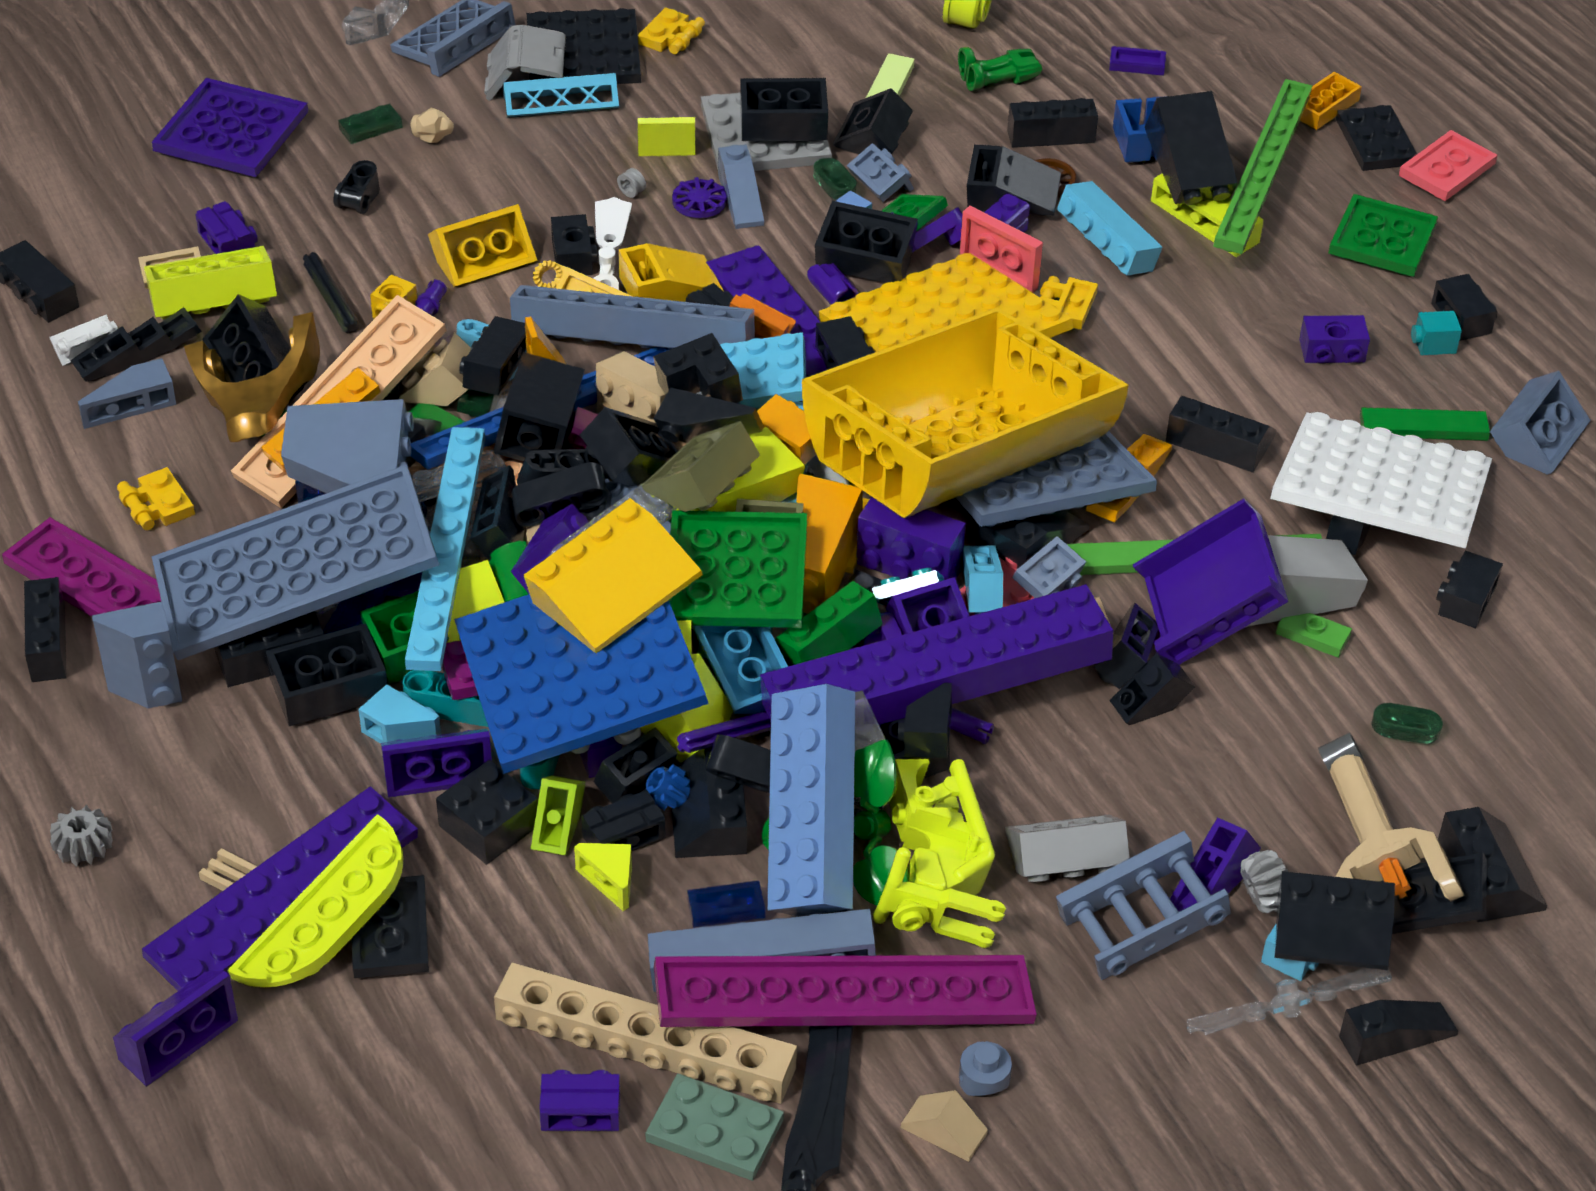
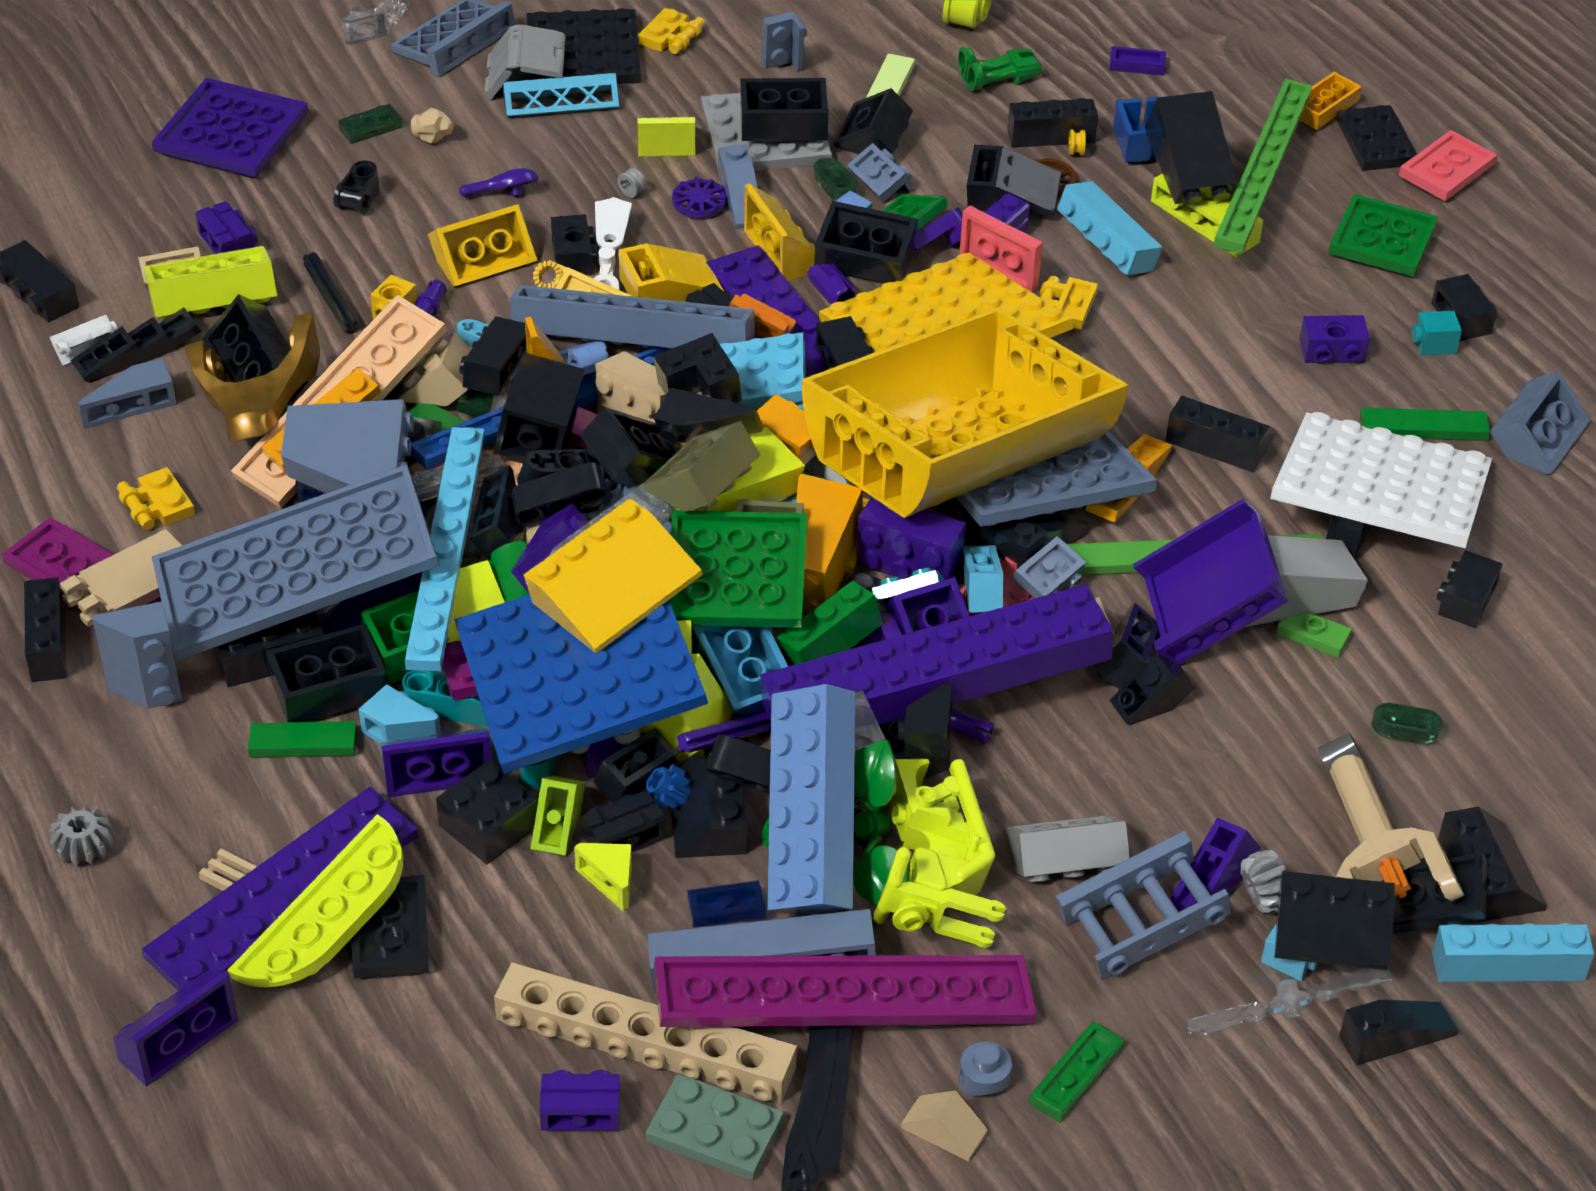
none -> tan tile [60,529,182,627]
none -> green tile [248,721,357,757]
none -> dark purple piece [459,168,539,197]
none -> medium blue beam [559,341,608,376]
none -> yellow slope [744,184,815,281]
none -> sand blue bracket [761,11,807,71]
none -> green tile [1028,1021,1125,1123]
none -> yellow bush [1068,130,1086,156]
none -> medium azure brick [1432,923,1594,982]

